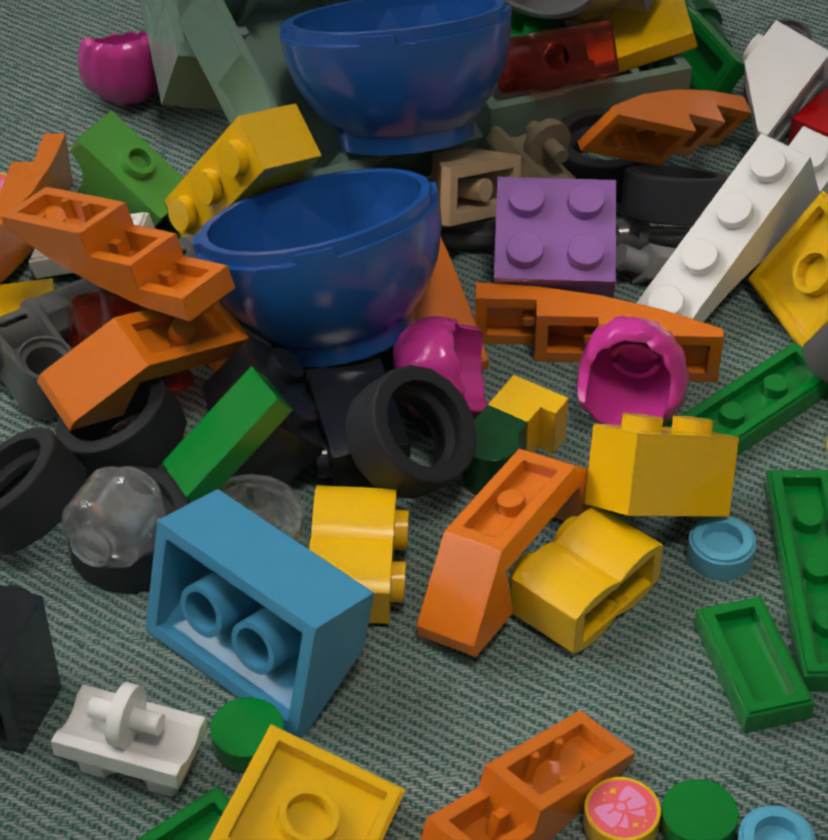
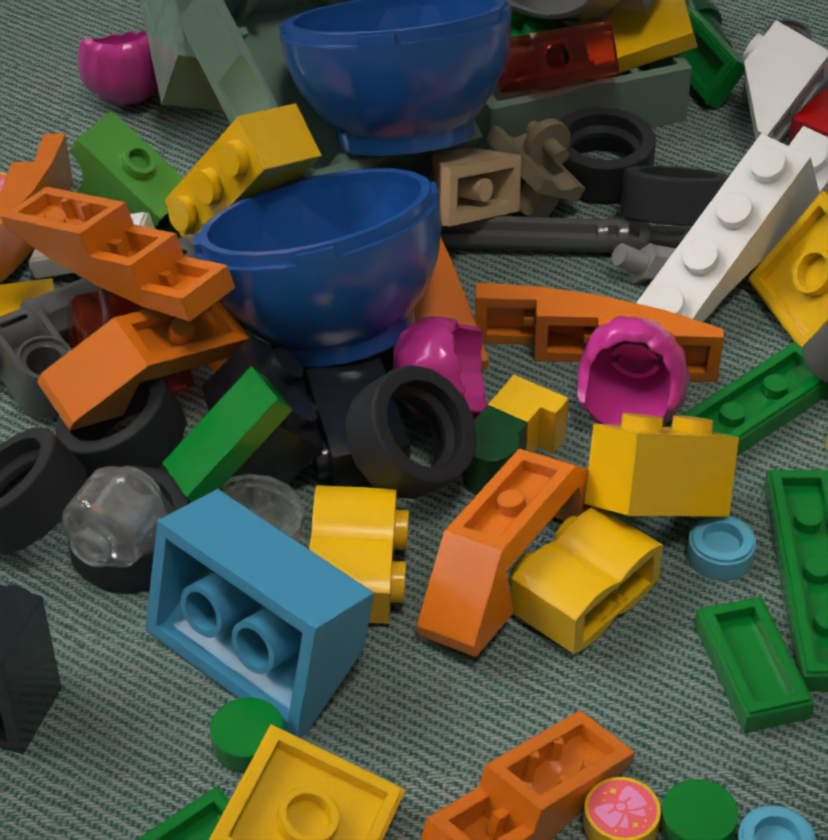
white hips [51,682,207,797] -> none
medium lavender brick [494,177,616,298] -> none
orange slope [577,89,752,166] -> none

